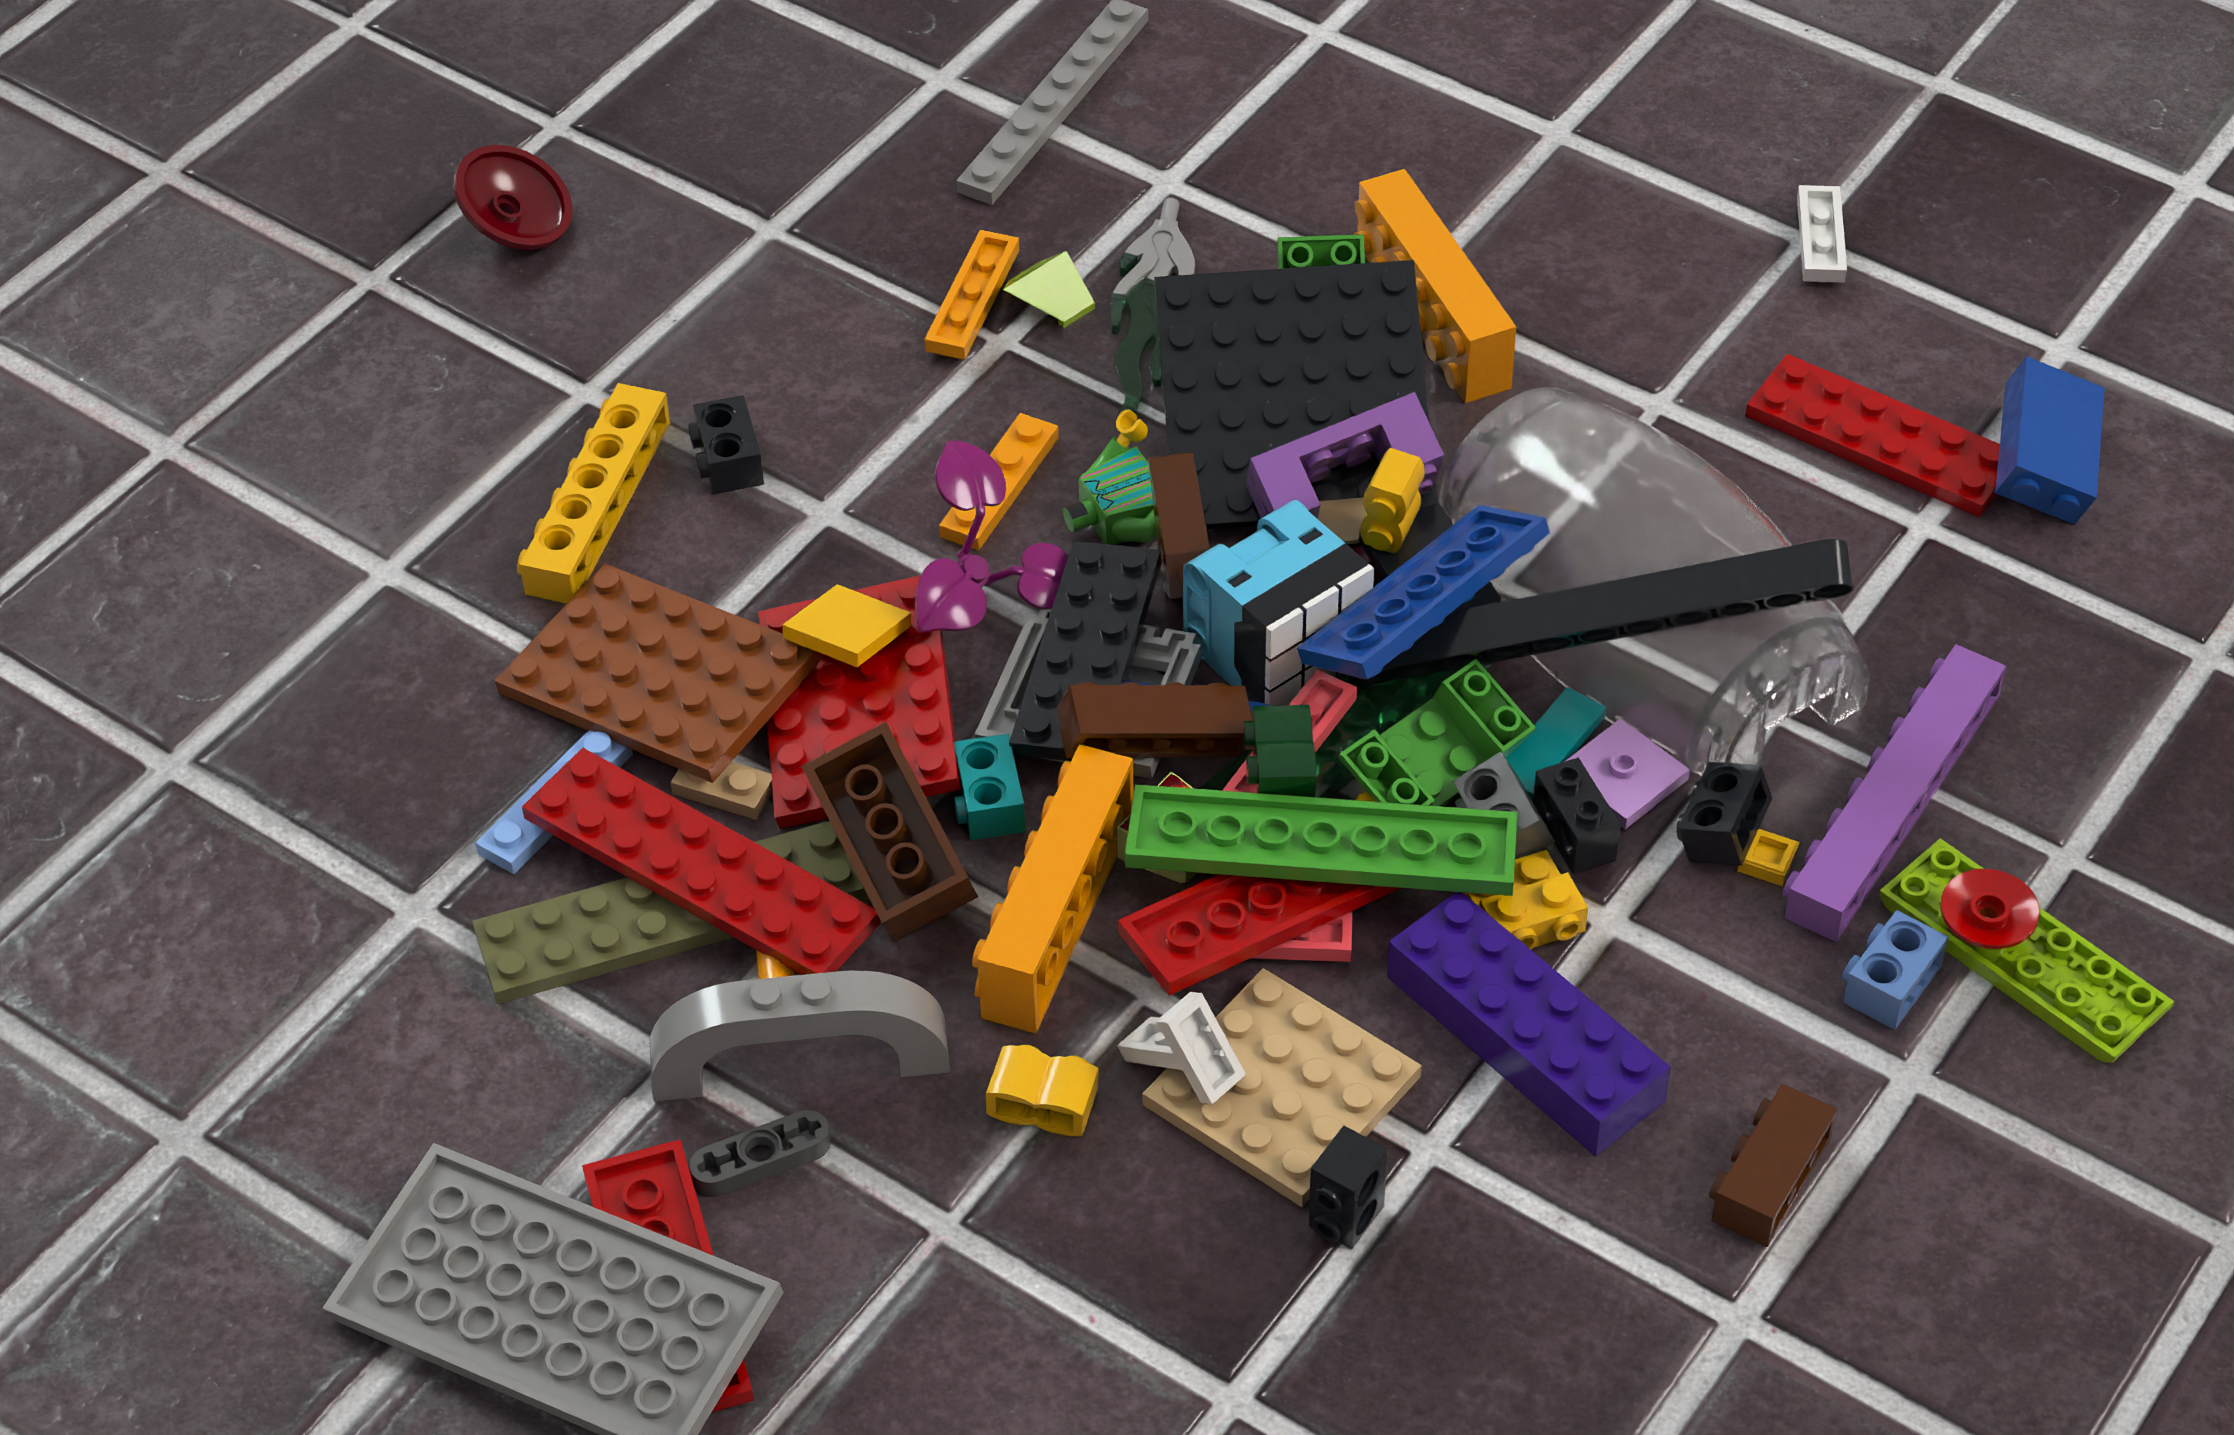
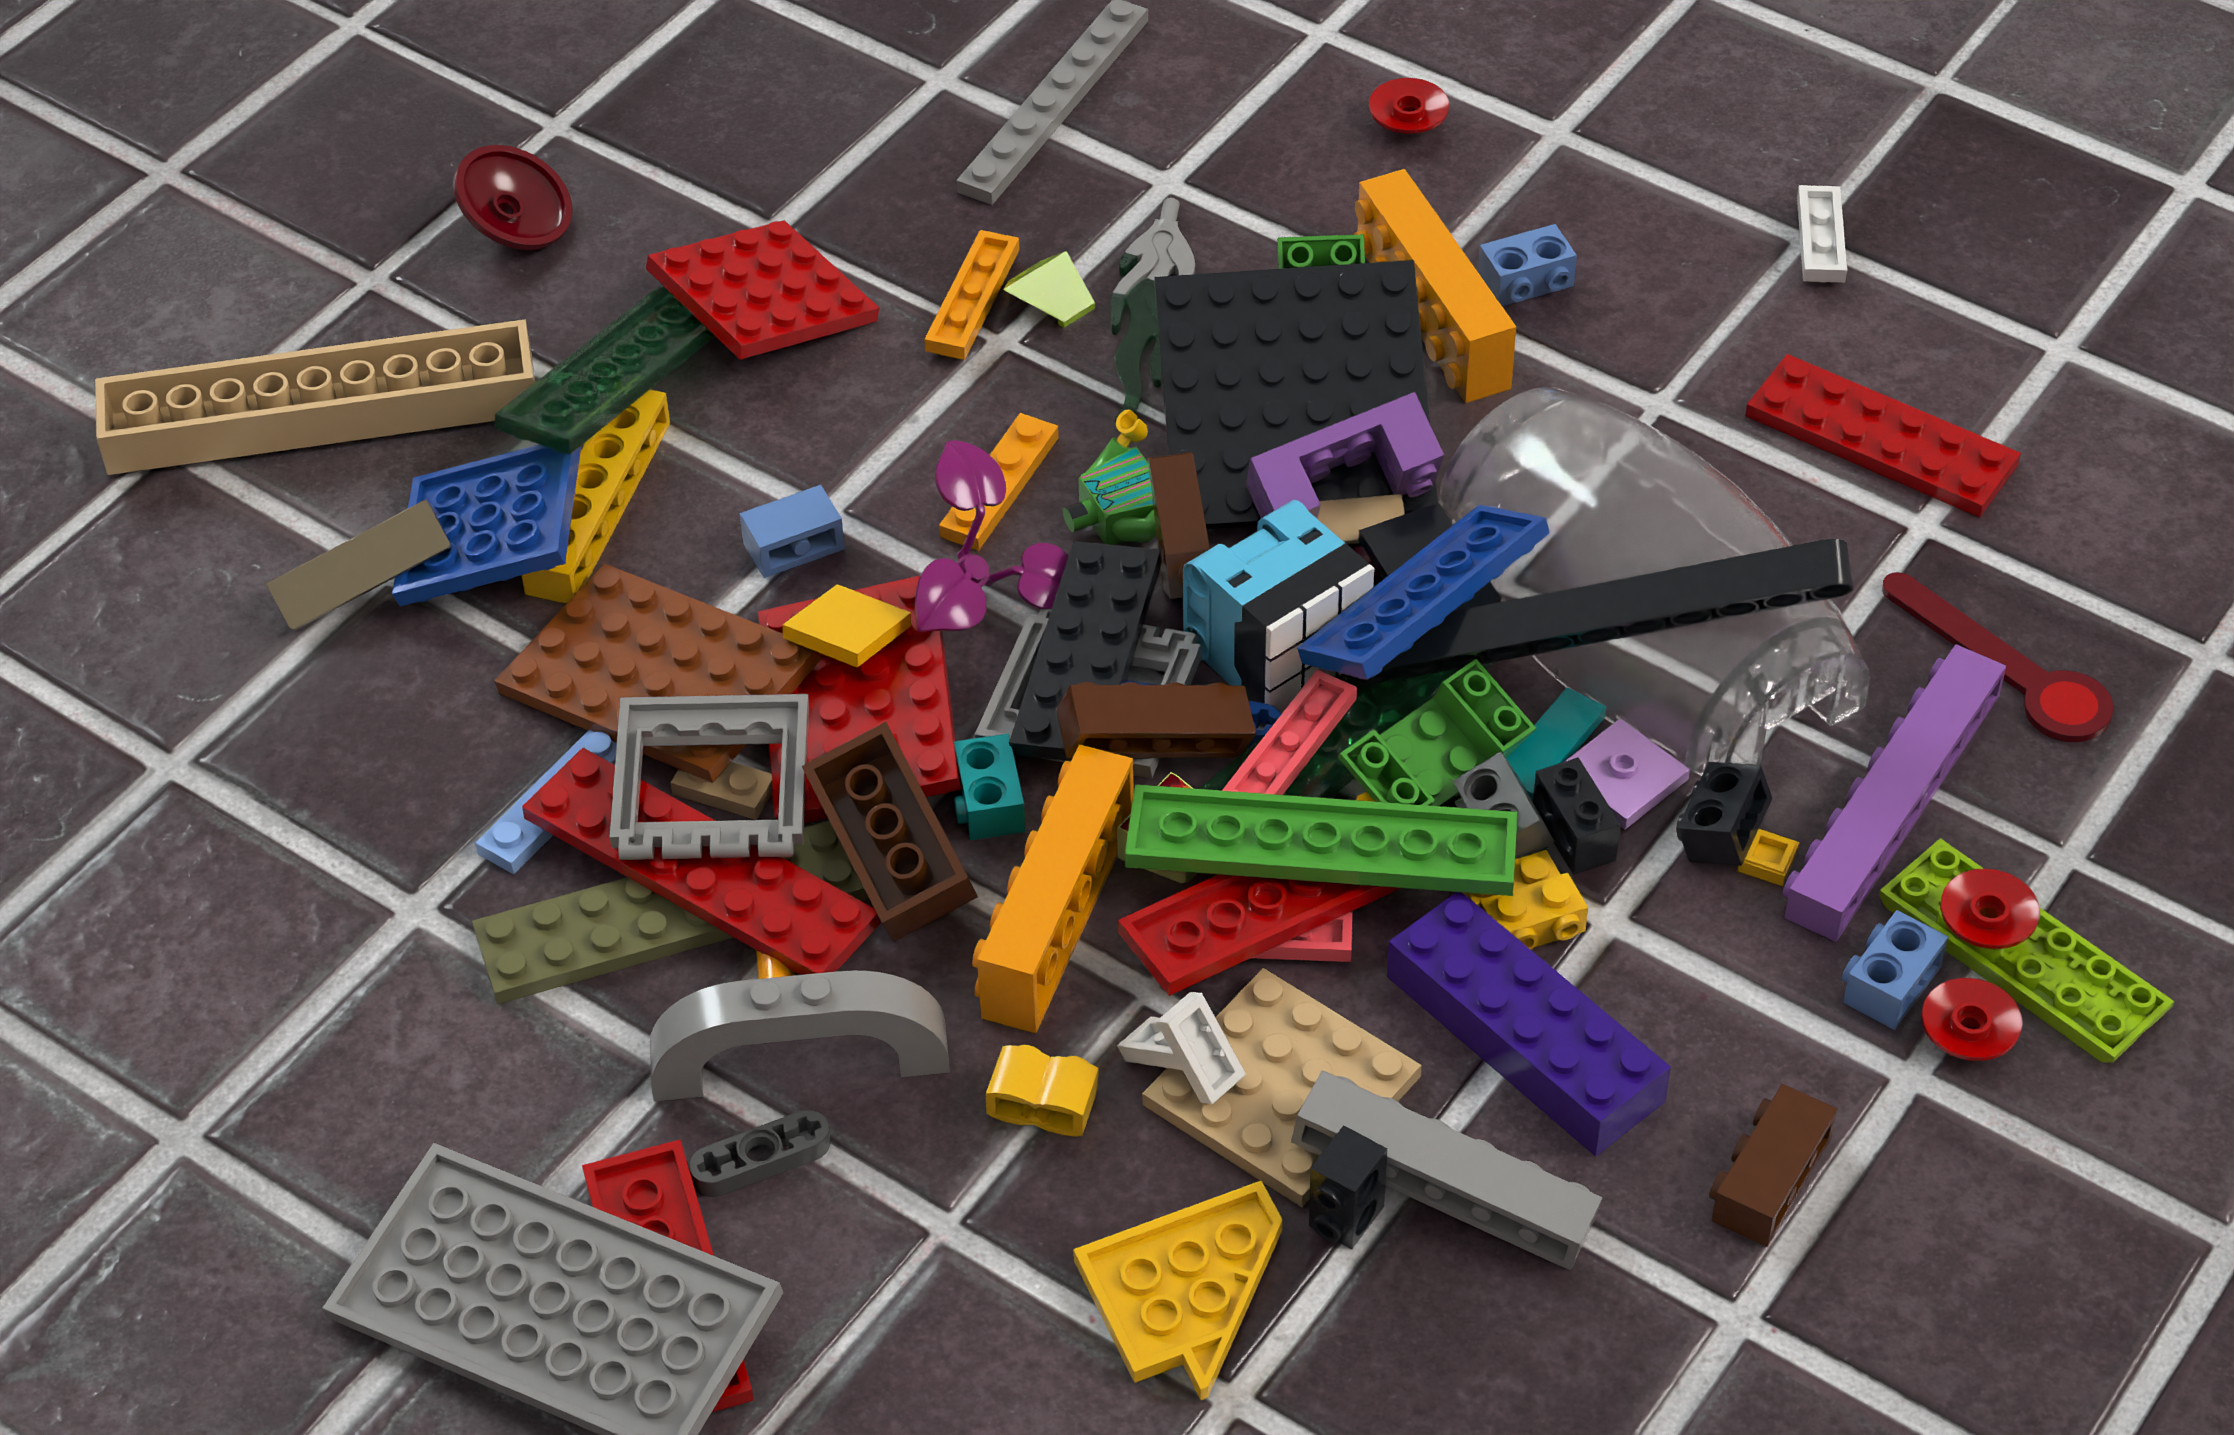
black brick [688,395,764,495] -> none
dark green brick [1243,705,1317,797] -> none
yellow brick [1360,448,1425,554] -> none
blue brick [1995,356,2105,525] -> none
none -> tan brick [95,319,540,475]
none -> dark tan panel [266,499,451,630]
none -> blue plate [392,435,581,606]
none -> clear green plate [495,284,715,455]
none -> light grey hinge [610,694,809,860]
none -> red plate [646,220,880,360]
none -> medium blue brick [739,485,845,578]
none -> yellow wing [1073,1180,1283,1400]
none -> light grey brick [1291,1070,1603,1271]
none -> red dish [1369,78,1449,134]
none -> medium blue brick [1478,224,1577,306]
none -> dark red piece [1882,572,2114,742]
none -> red dish [1921,978,2022,1061]

